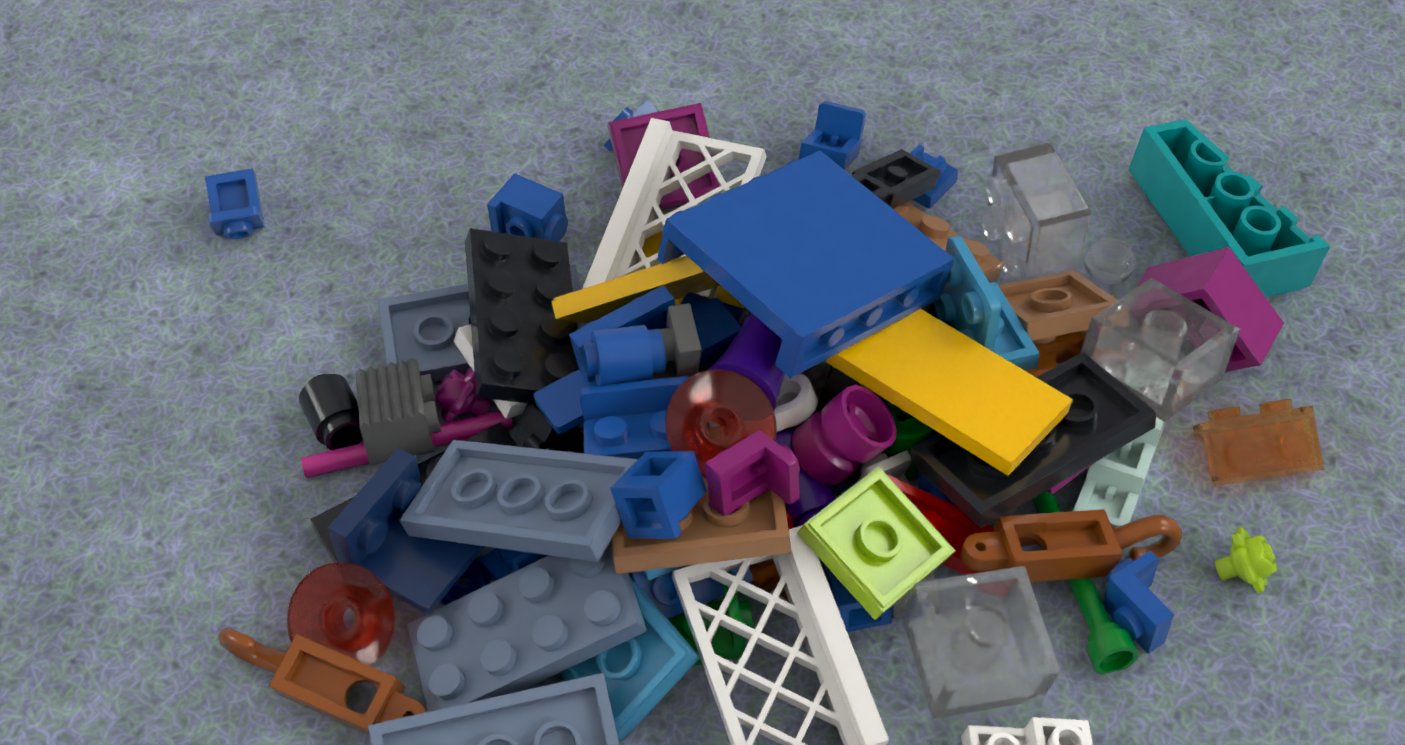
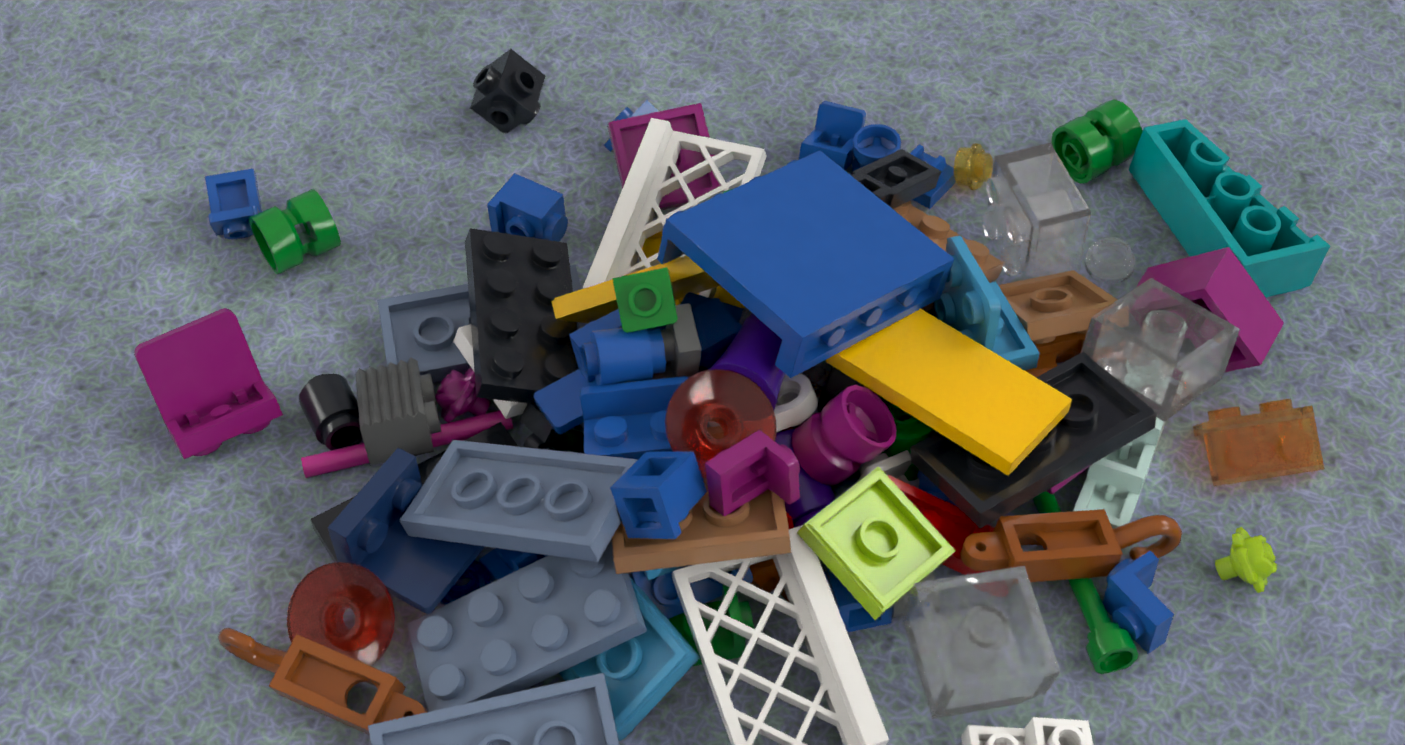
none -> magenta bracket [134,308,283,459]
none -> green wheel [249,189,341,274]
none -> black brick [470,49,546,133]
none -> green bracket [612,267,678,333]
none -> blue wheel [852,124,901,173]
none -> clear yellow plate [954,143,993,190]
none -> green wheel [1051,99,1143,184]

